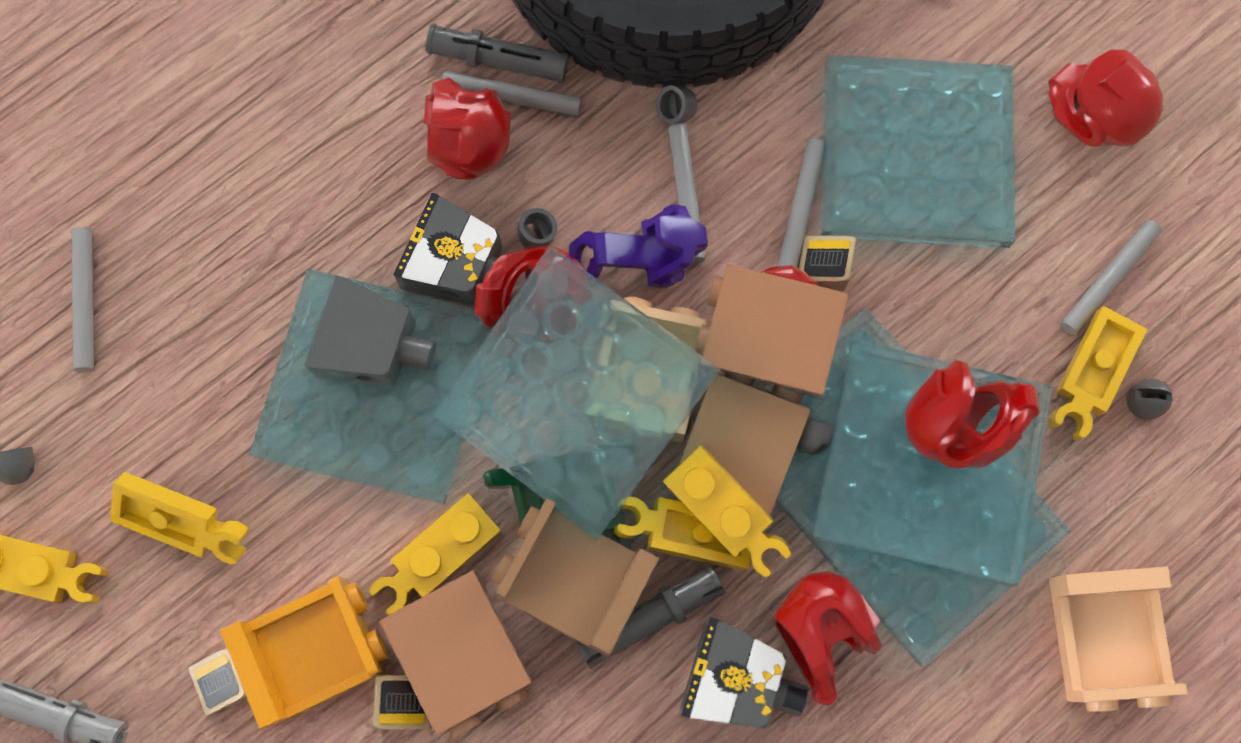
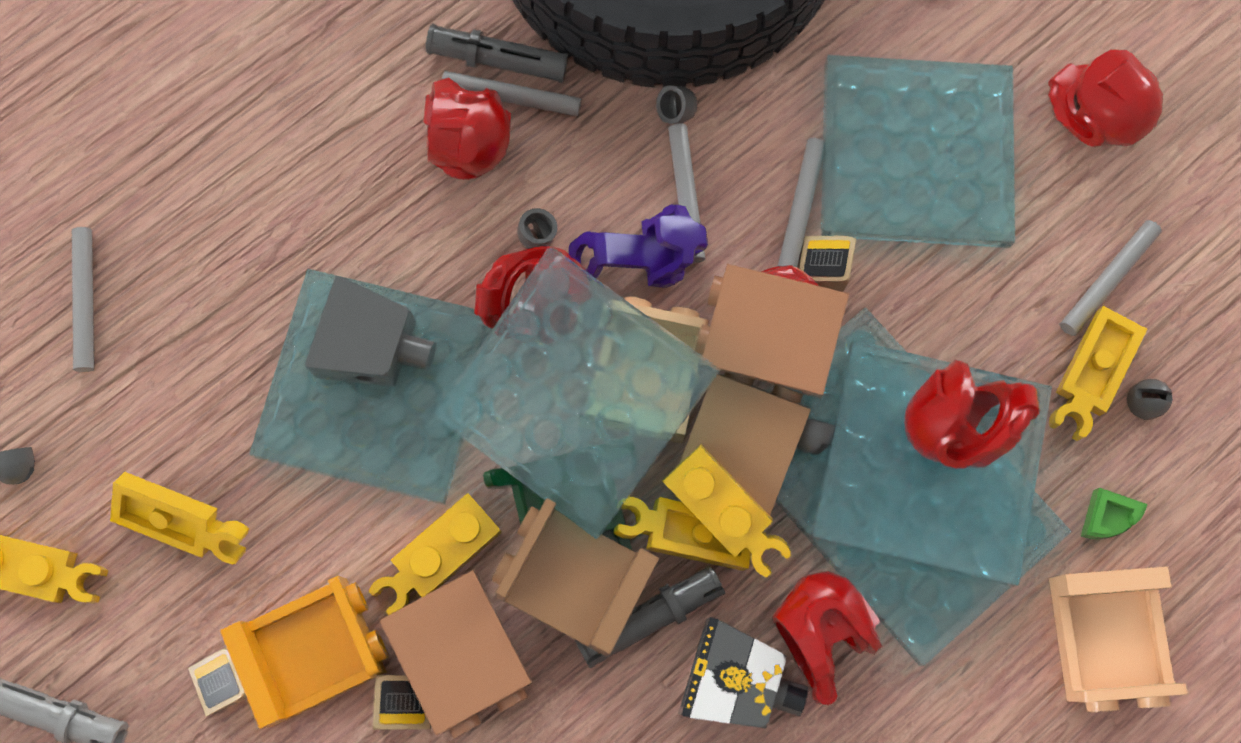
torso [393,193,516,305] -> none
none -> bright green tile [1081,488,1148,539]

